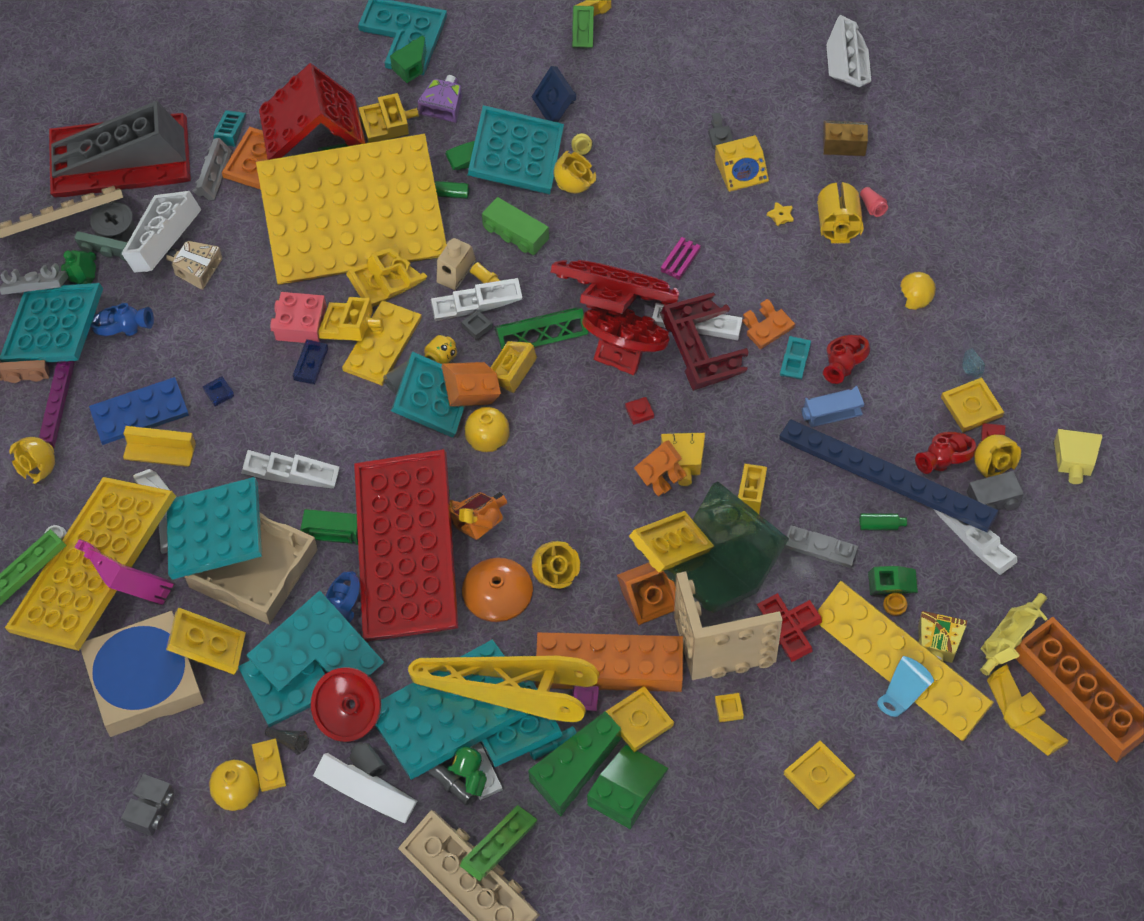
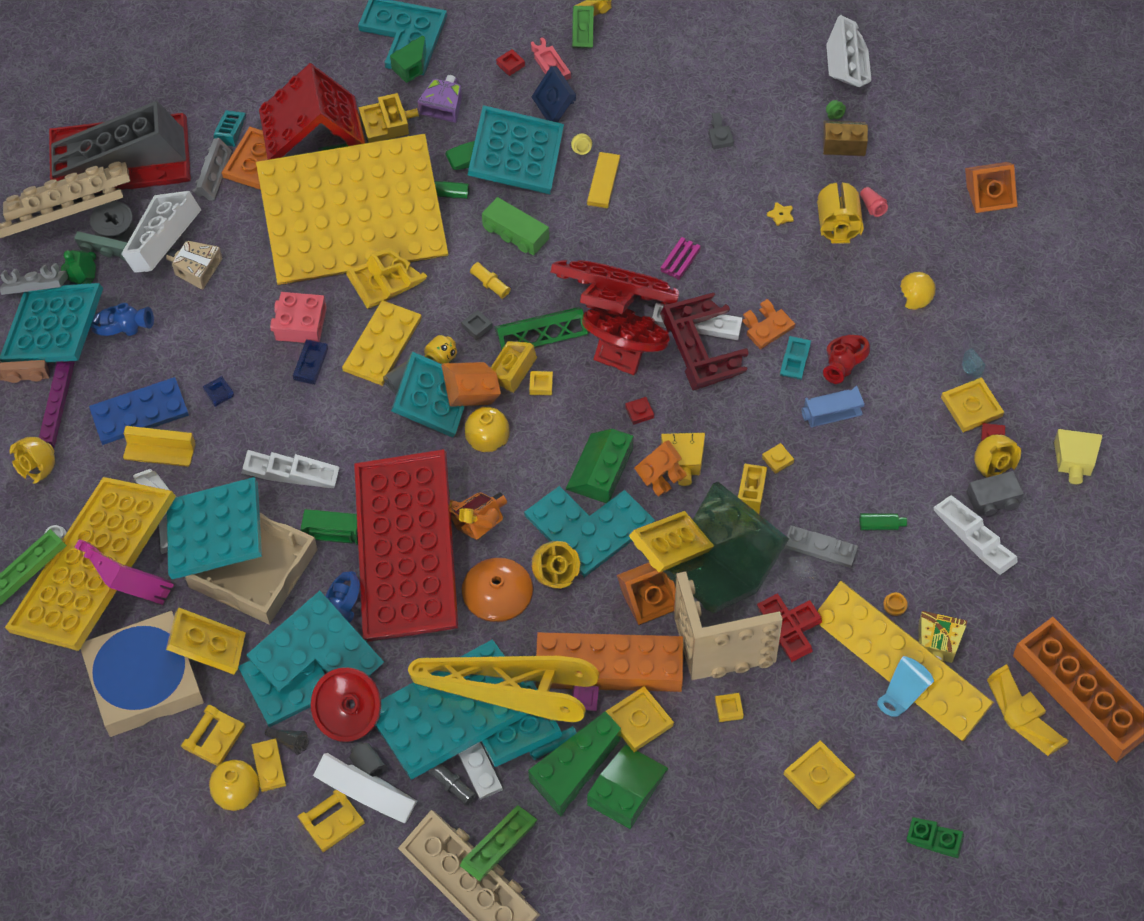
flat silver piece [121,774,175,836] -> none
yellow plate [318,297,383,341] -> none
white slope [431,278,522,321] -> none
tan torso [437,238,476,291] -> none
green piece [447,747,487,797] -> none
yellow cylinder [553,151,596,194] -> none
yellow slope [715,135,769,192] -> none
dark blue plate [779,419,998,532] -> none
green slope [868,566,918,595] -> none
red piece [915,432,976,474] -> none
light yellow plate [980,593,1047,676] -> none
none -> tan plate [3,162,130,222]
none -> yellow plate [181,705,246,766]
none -> yellow plate [297,790,365,852]
none -> red plate [496,49,525,76]
none -> teal plate [524,486,655,578]
none -> yellow plate [529,371,553,395]
none -> coral plate [531,38,571,80]
none -> green slope [566,429,634,503]
none -> yellow tile [587,152,620,208]
none -> yellow plate [762,443,794,474]
none -> bright green plate [826,100,846,120]
none -> green slope [906,817,964,858]
none -> orange slope [965,162,1017,213]

